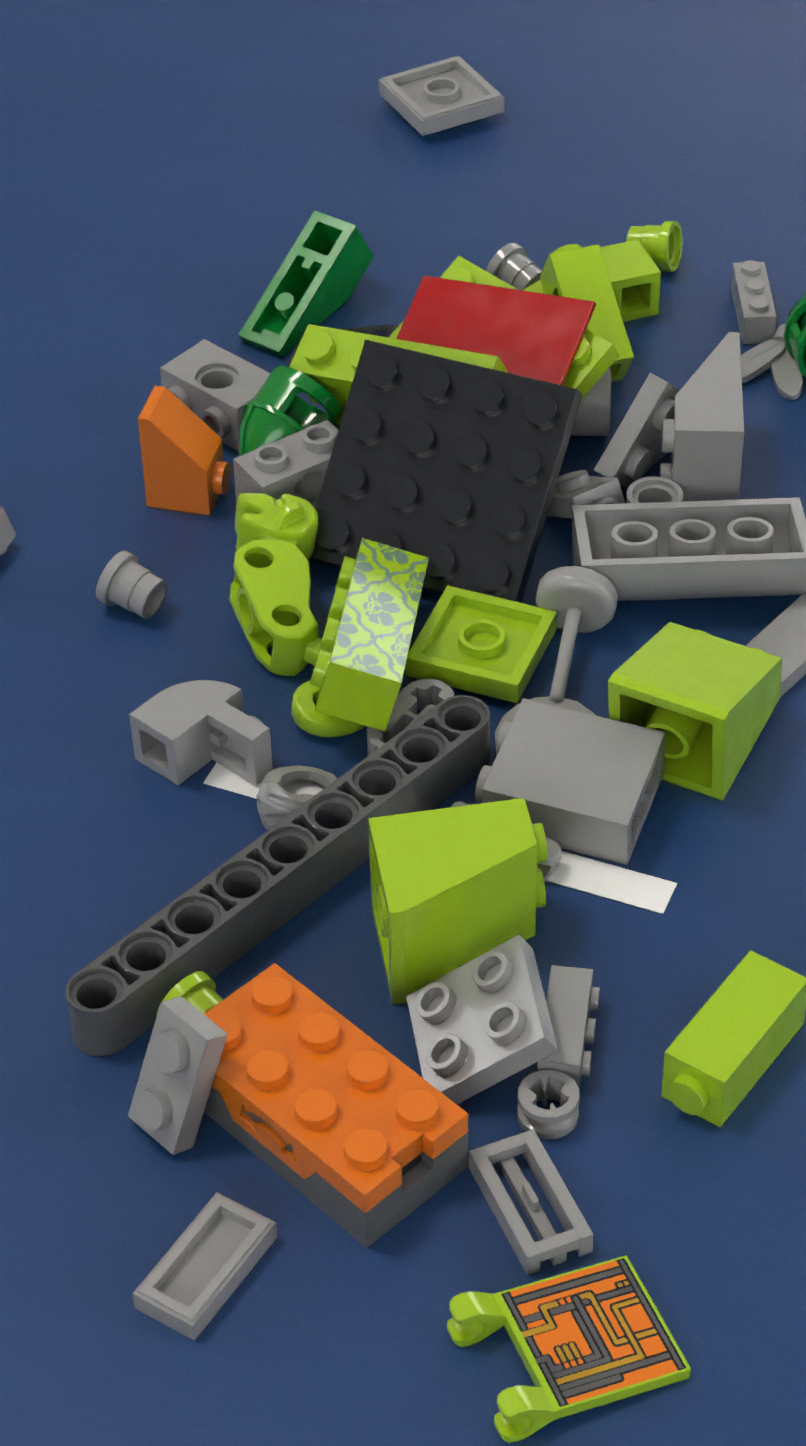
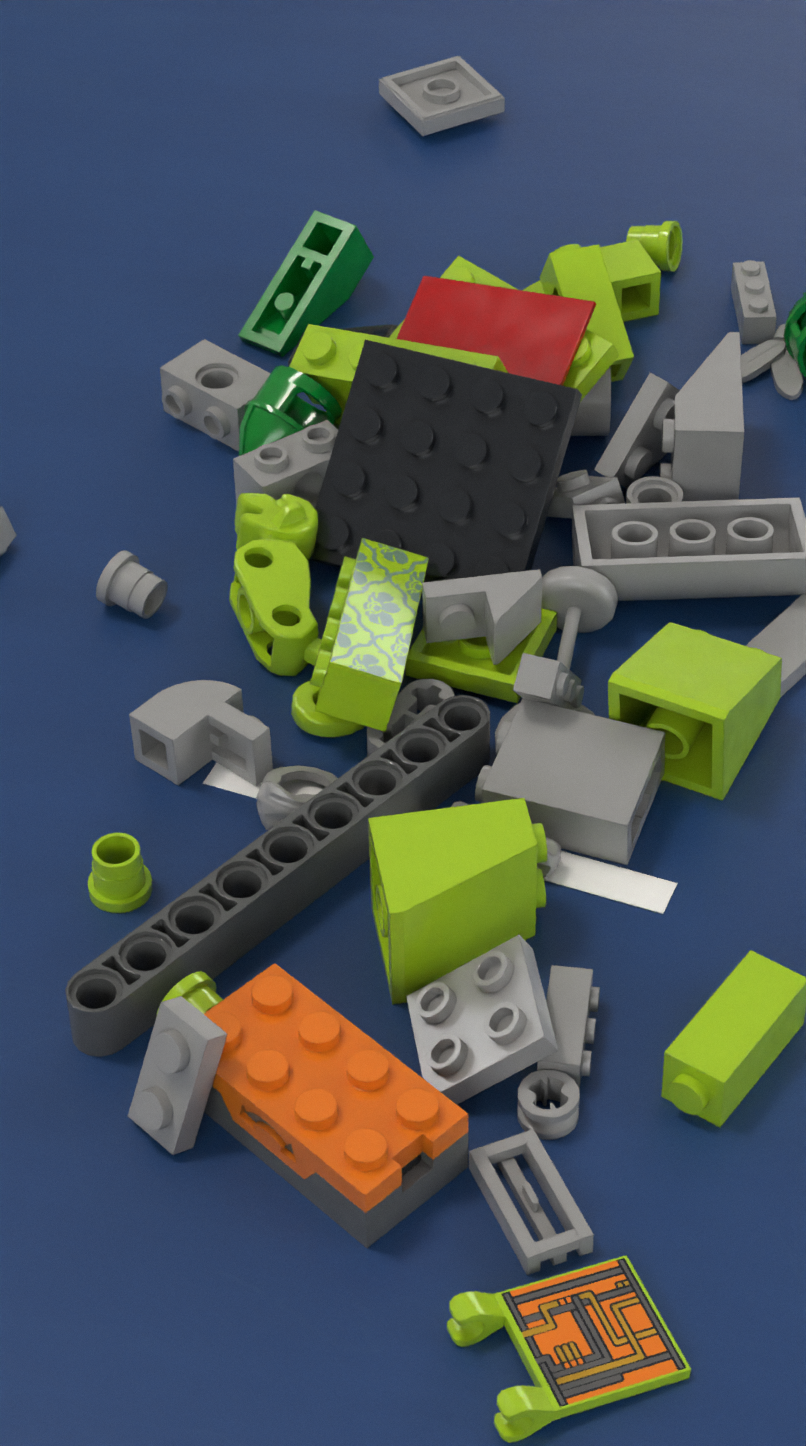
light grey tile [133,1192,277,1341] -> none
orange slope [138,385,231,516] -> none
light grey piece [486,242,542,290] -> none
none -> lime piece [88,833,152,913]
none -> light grey slope [422,569,542,665]
none -> light grey piece [513,653,584,710]

